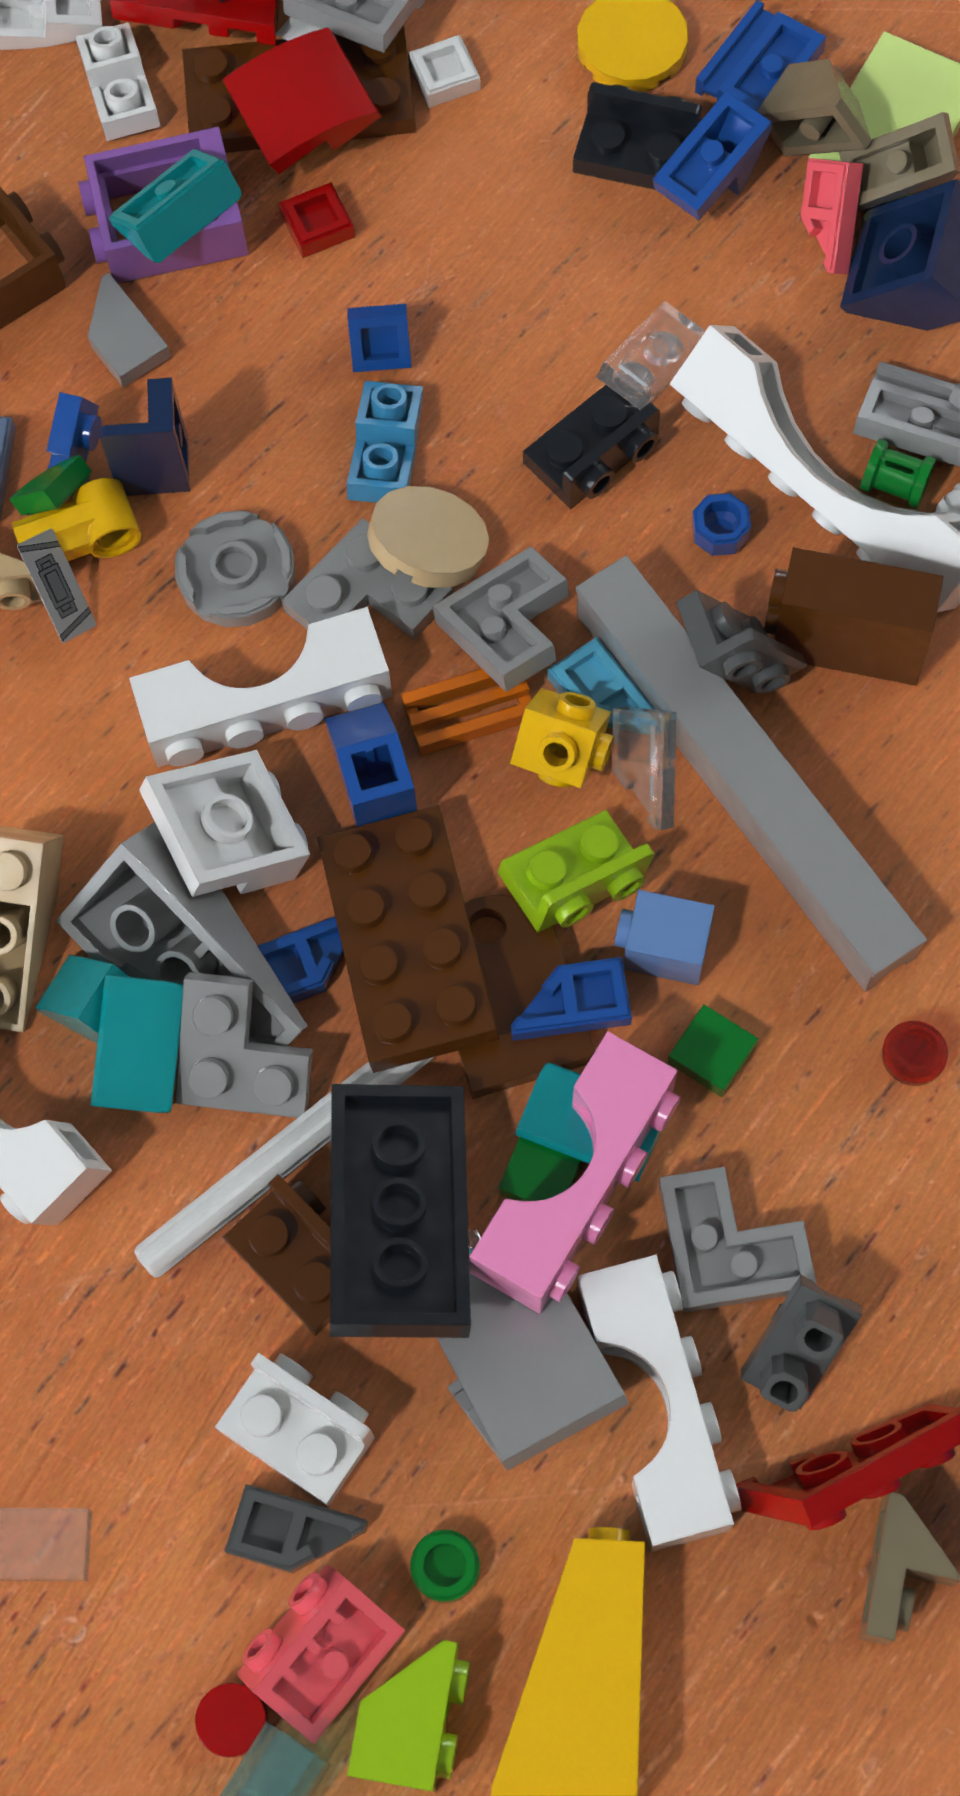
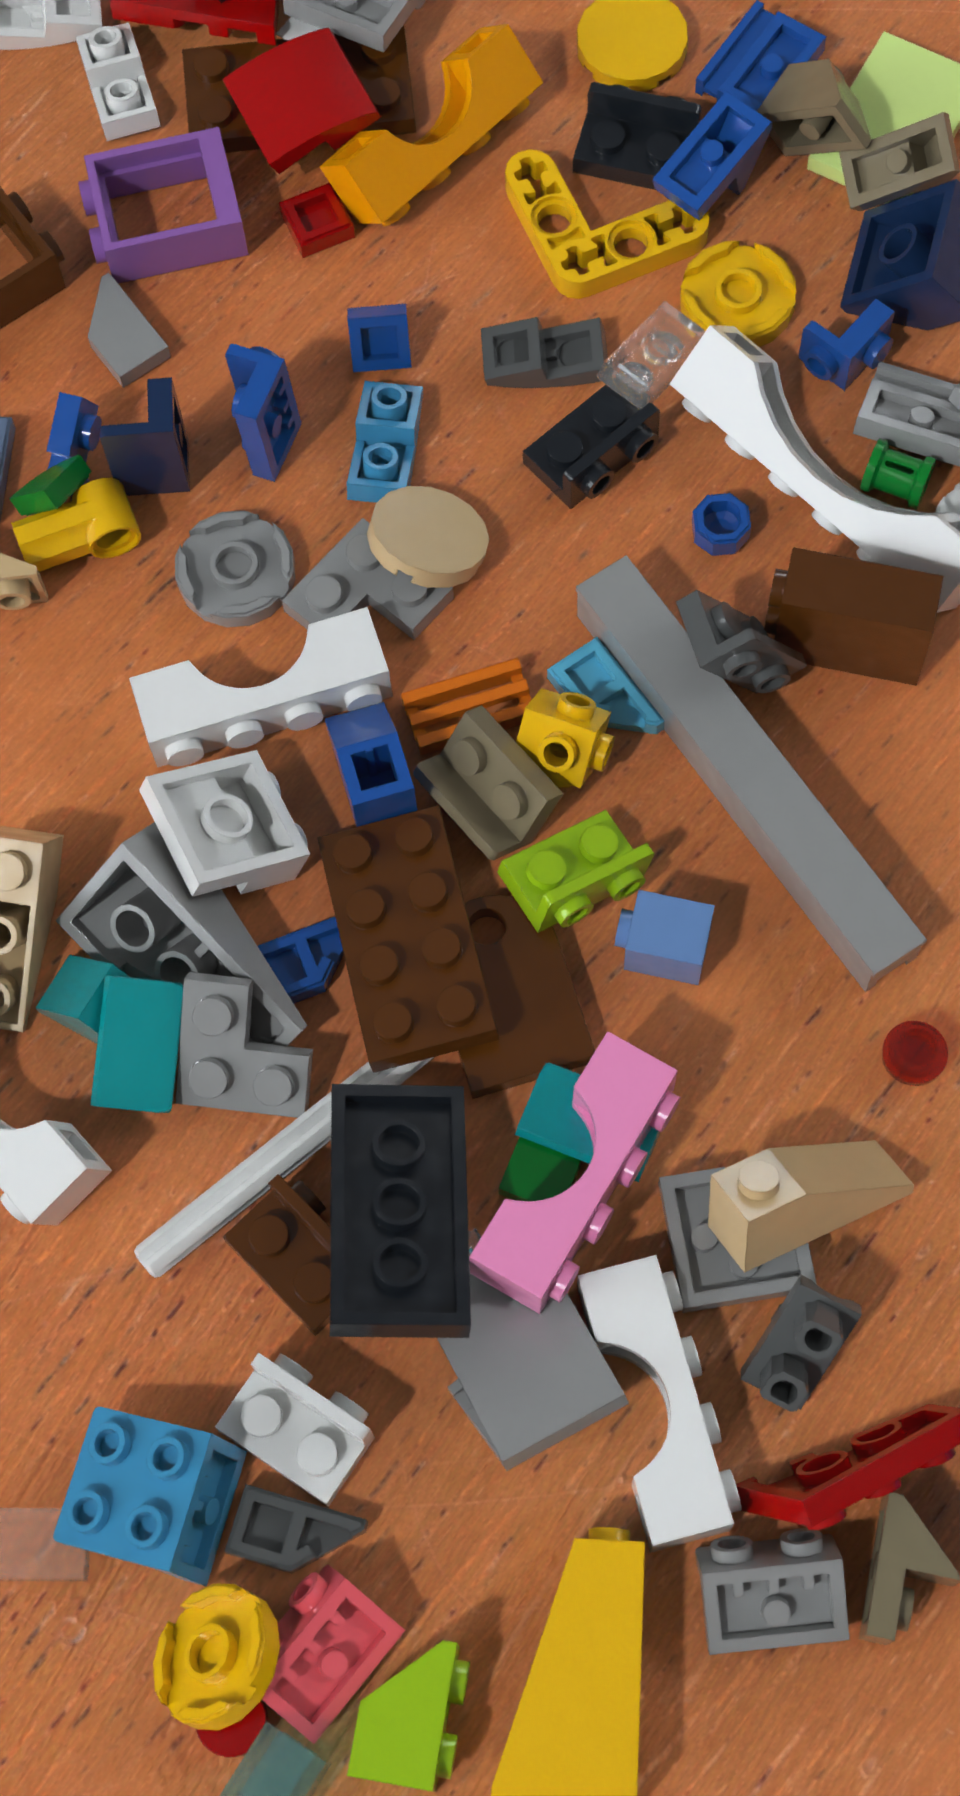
sticker [17,528,96,643] -> none
teal slope [108,149,242,263] -> none
white tile [408,35,481,108] -> none
green tile [410,1530,480,1603] -> none
light grey plate [432,546,569,692] -> none
blue tile [511,957,632,1041] -> none
clear tile [612,706,676,830] -> none
green tile [668,1004,759,1097] -> none
coral tile [801,158,863,274] -> none
none -> dark azure bracket [53,1407,247,1586]
none -> yellow tile [153,1584,280,1731]
none -> blue bracket [225,344,302,482]
none -> light orange arch [320,24,544,226]
none -> dark tan bracket [413,705,564,860]
none -> dark grey slope [481,317,610,388]
none -> yellow beam [505,149,710,299]
none -> yellow tile [680,241,796,347]
none -> light grey bracket [695,1528,850,1655]
none -> tan slope [708,1140,914,1273]
none -> blue bracket [799,299,895,391]

